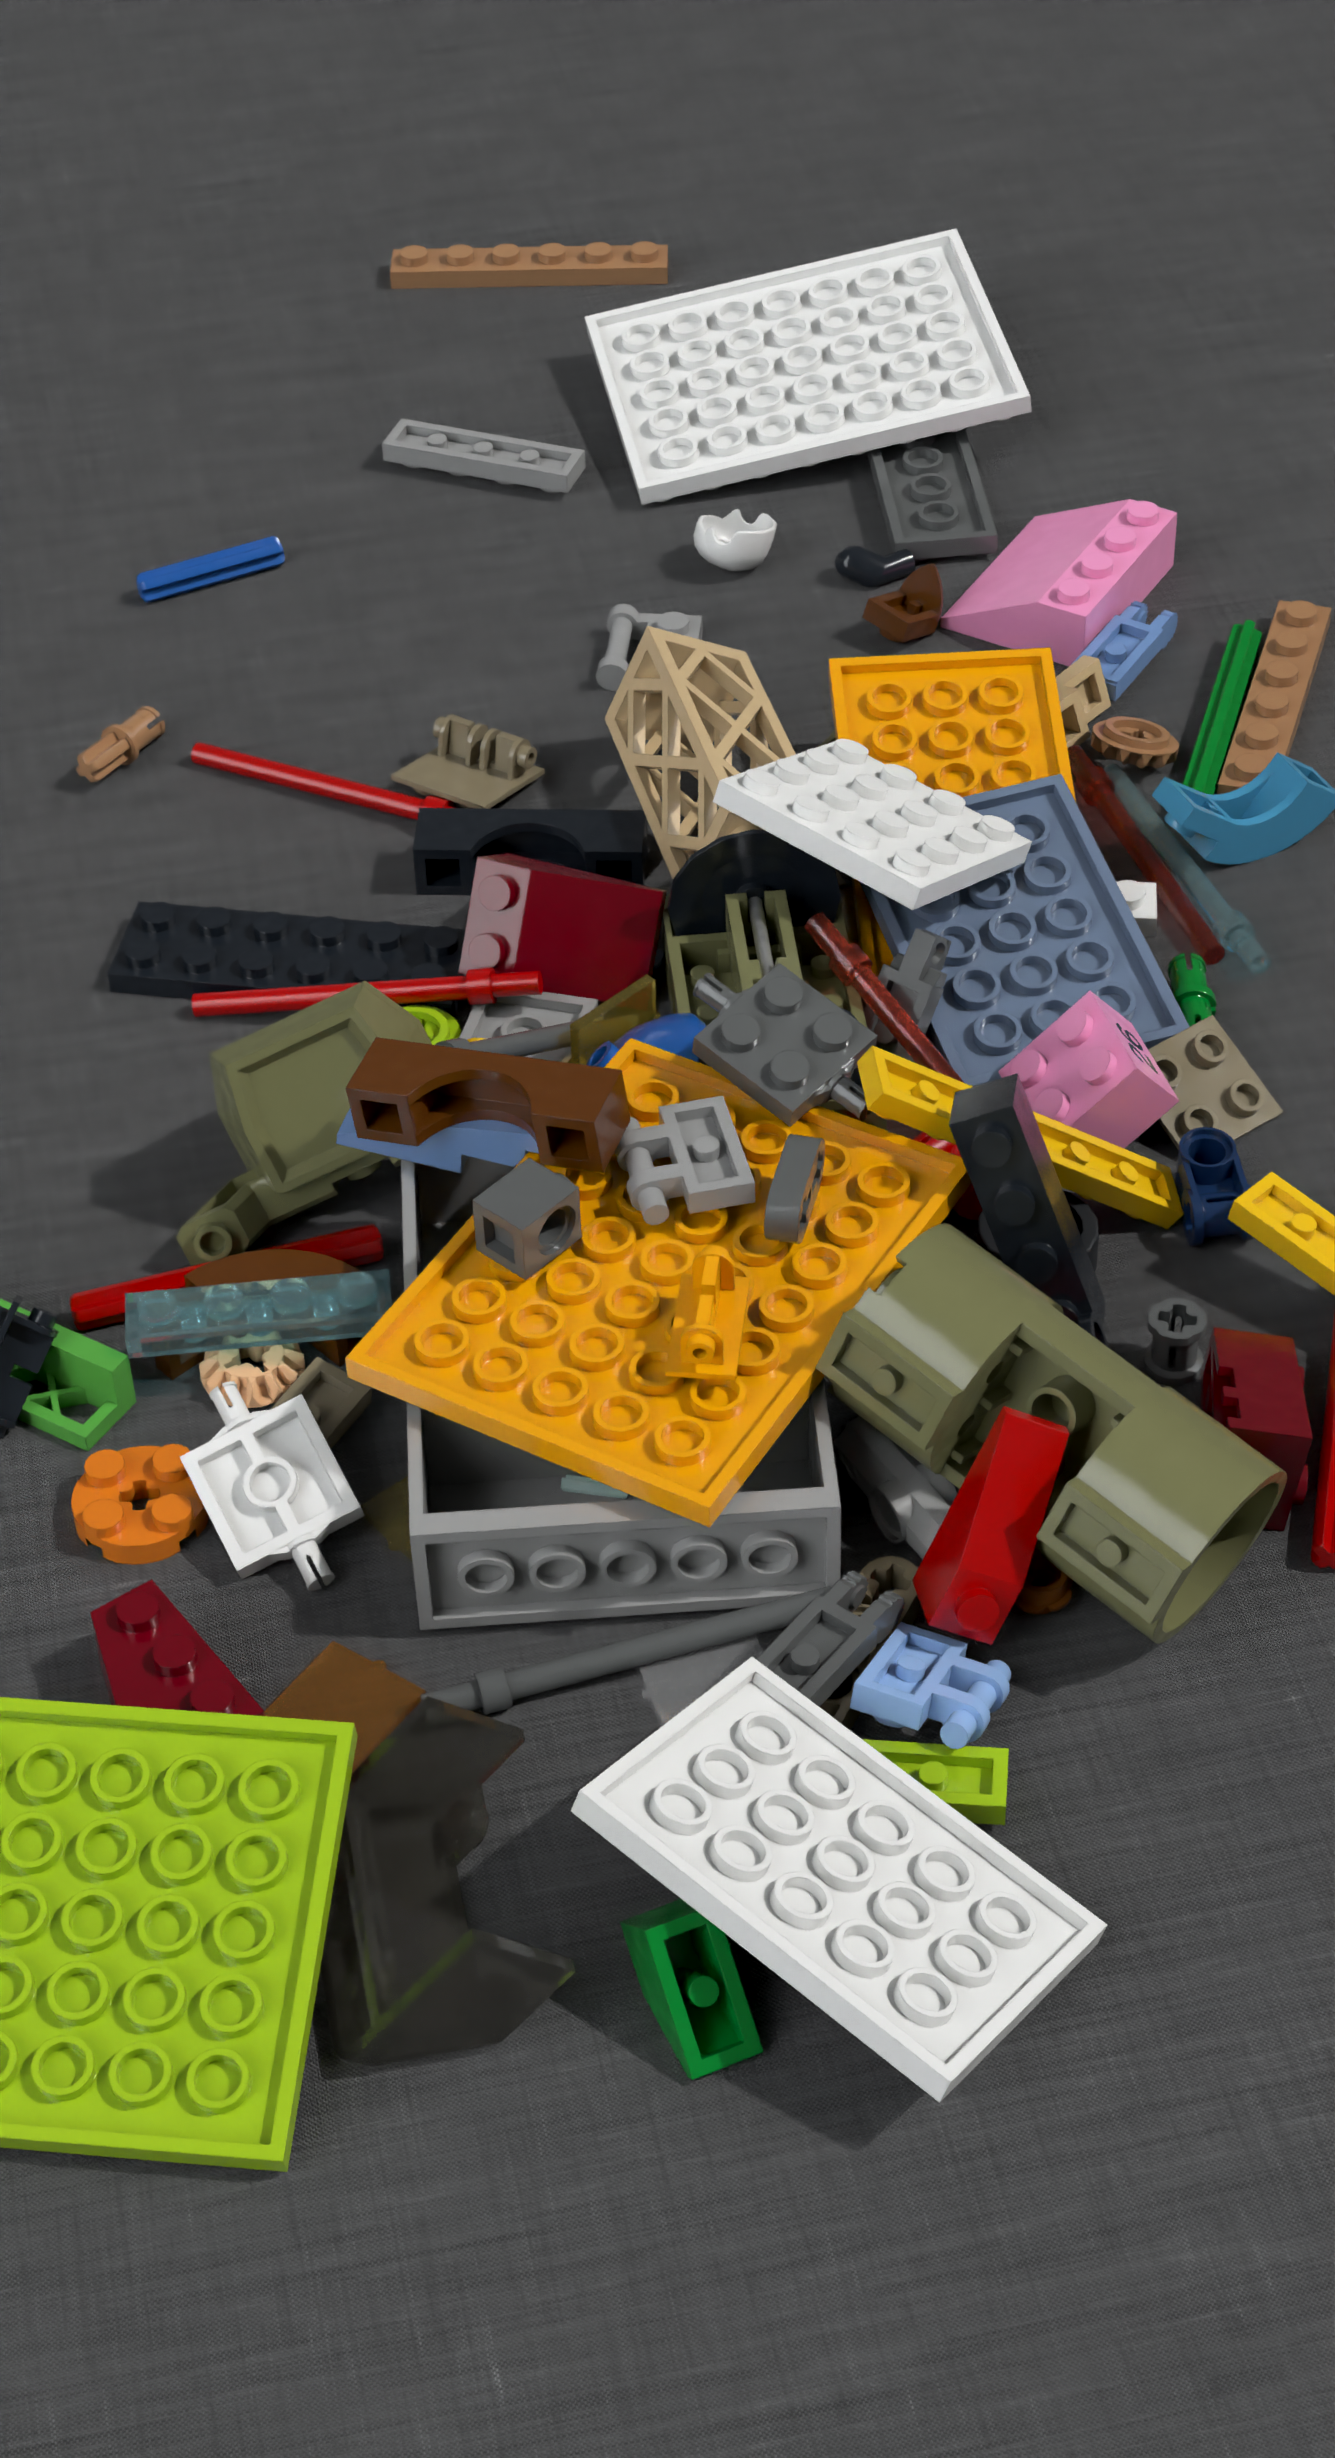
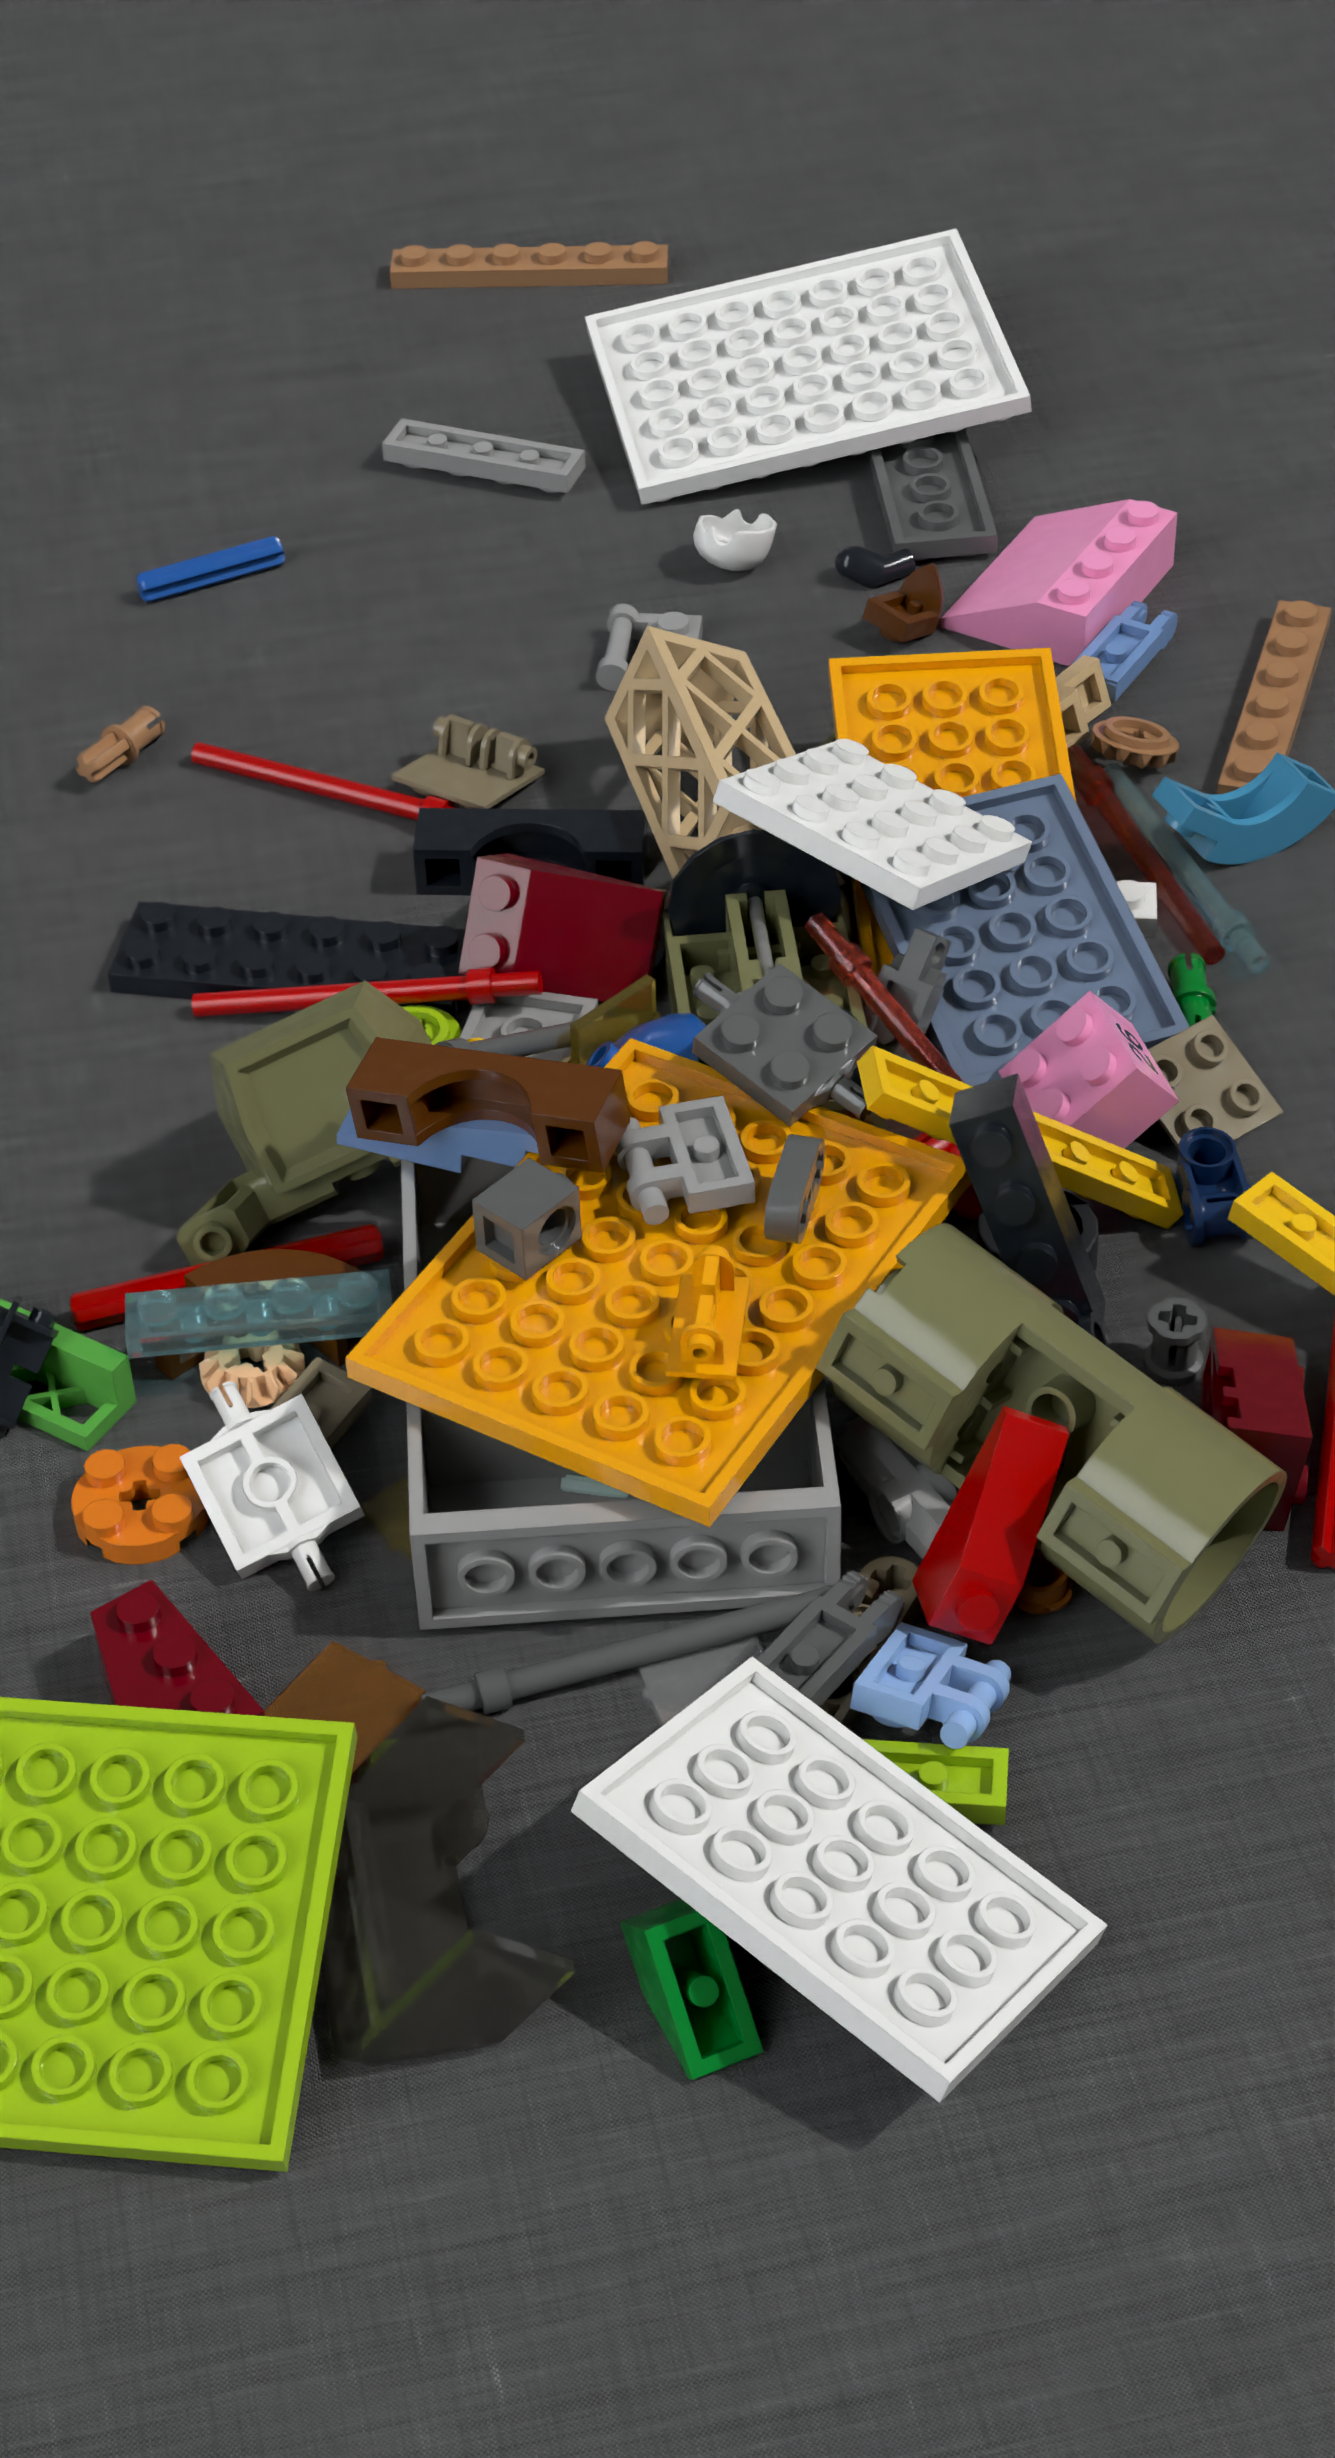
green axle [1182,619,1262,795] -> none

